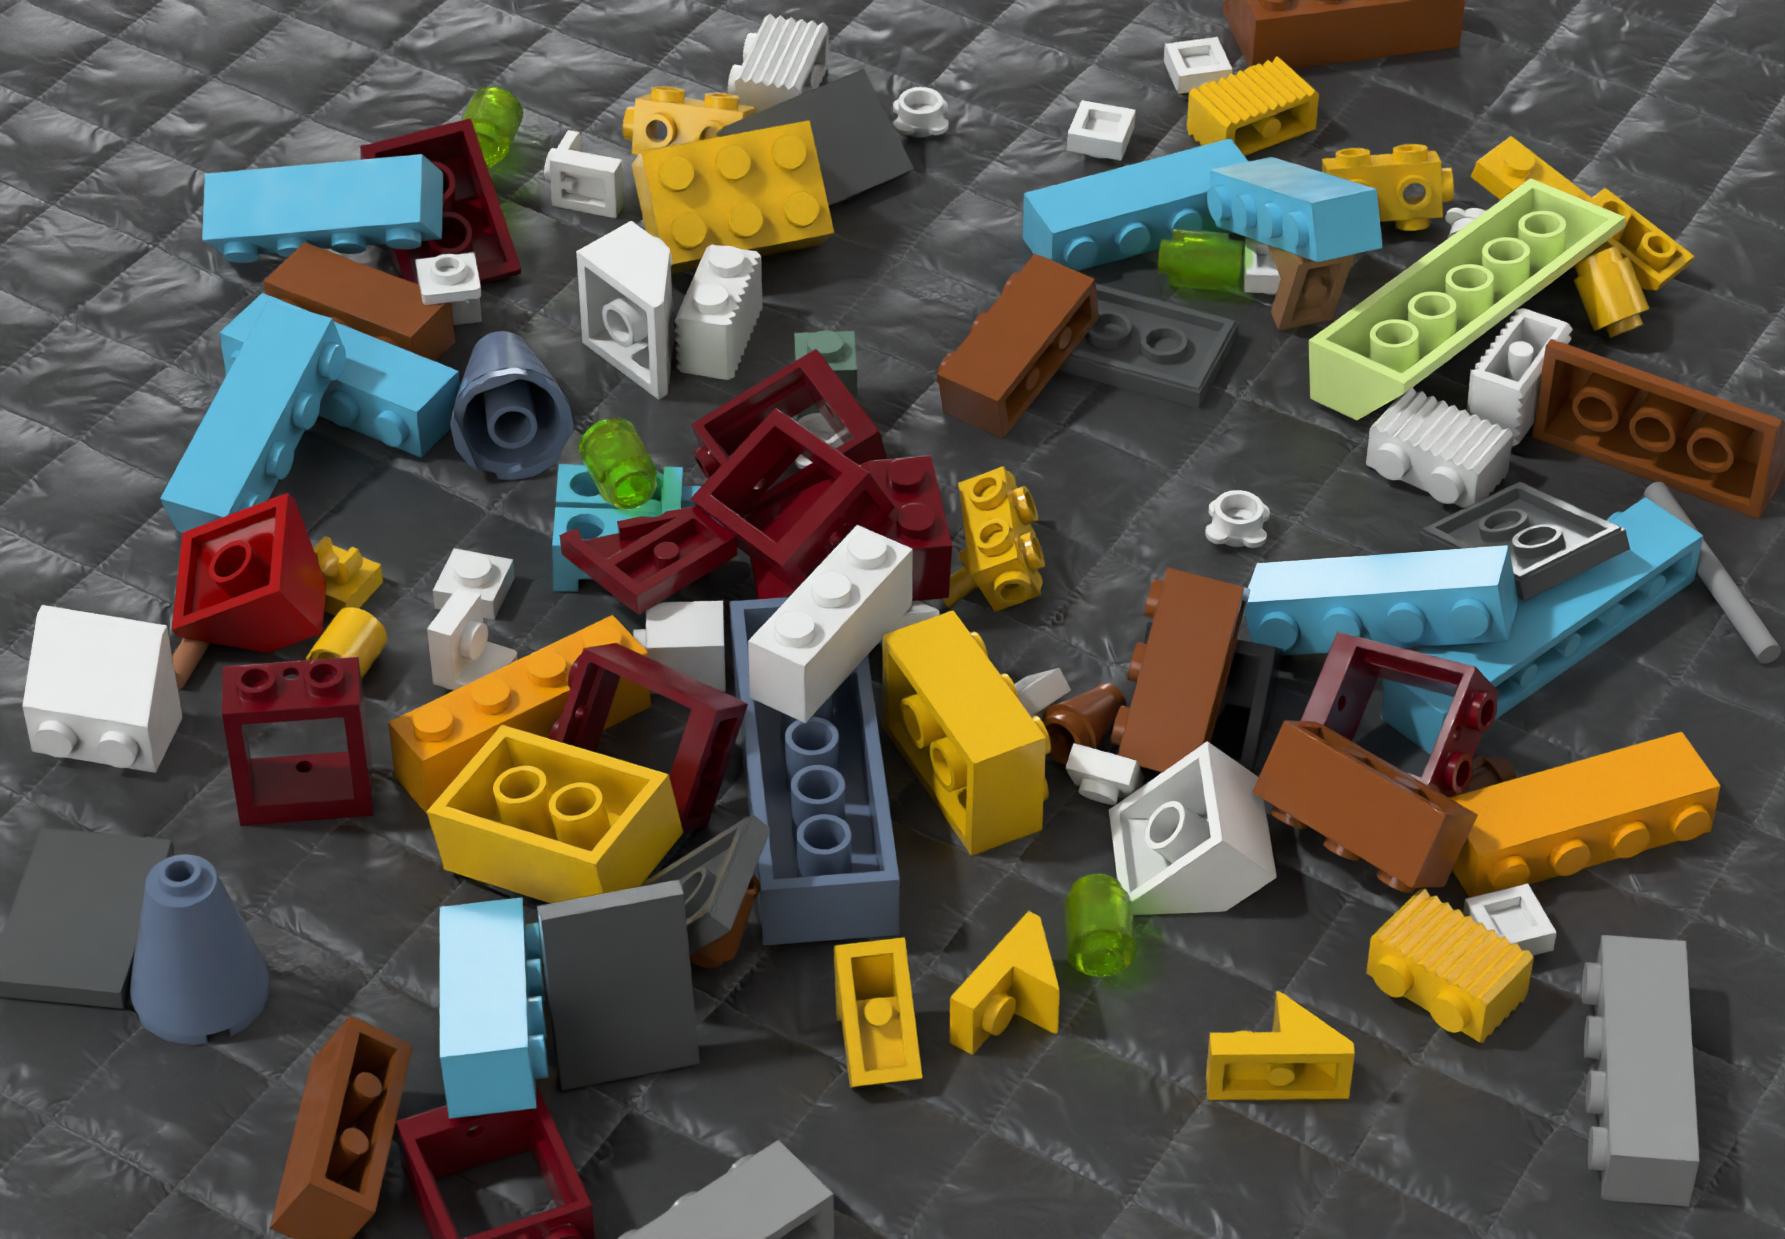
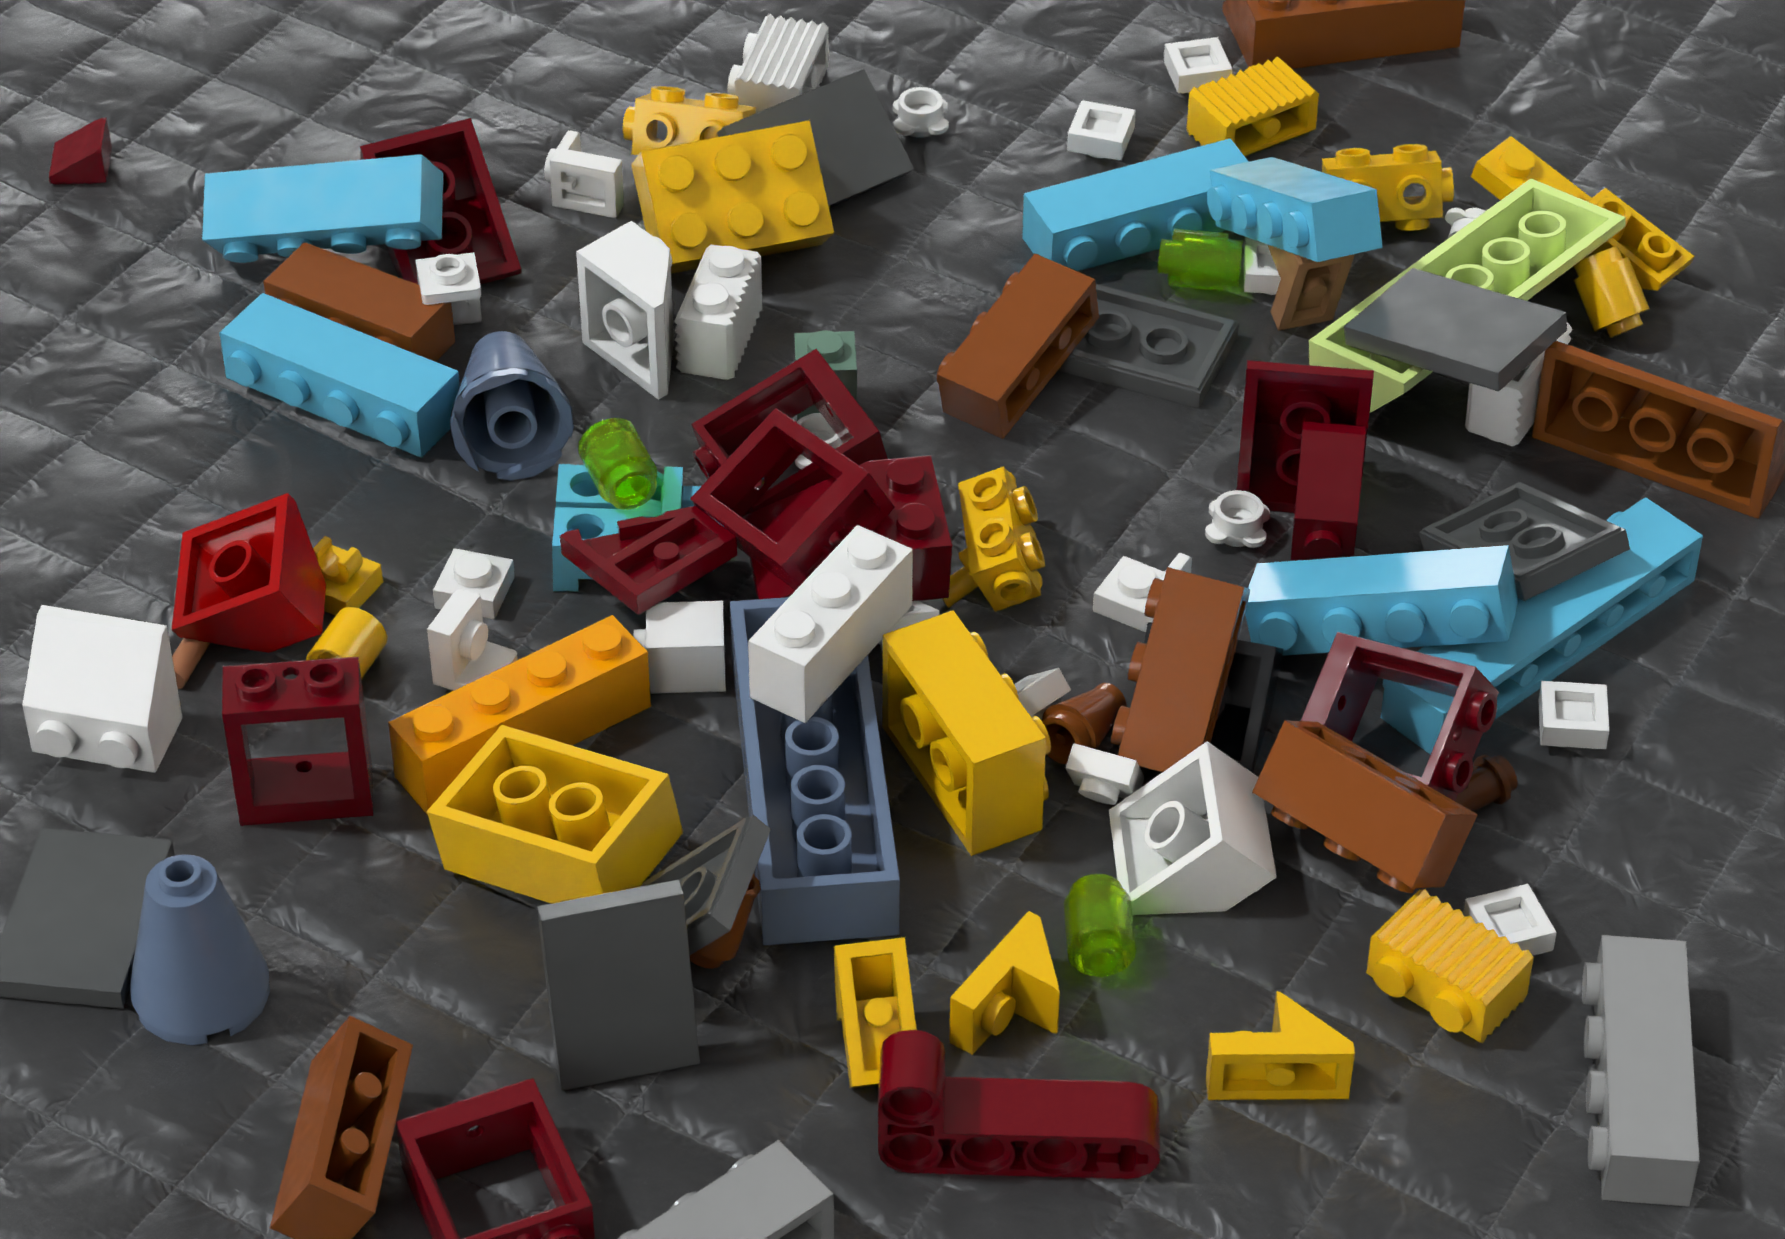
medium azure brick [160,300,346,532] -> none
brick [440,897,549,1119] -> none
clear neon green brick [461,87,523,167] -> none
dark red window [548,643,748,832] -> none
white brick [1366,387,1513,508] -> none
light orange brick [1450,732,1721,898] -> none
light grey bar [1644,482,1781,664] -> none
none -> dark red slope [49,118,112,184]
none -> dark red beam [878,1030,1160,1179]
none -> white bracket [1093,553,1192,632]
none -> dark red slope [1236,360,1374,513]
none -> dark red slope [1290,421,1366,561]
none -> tile [1344,268,1567,392]
none -> white plate [1538,681,1609,749]

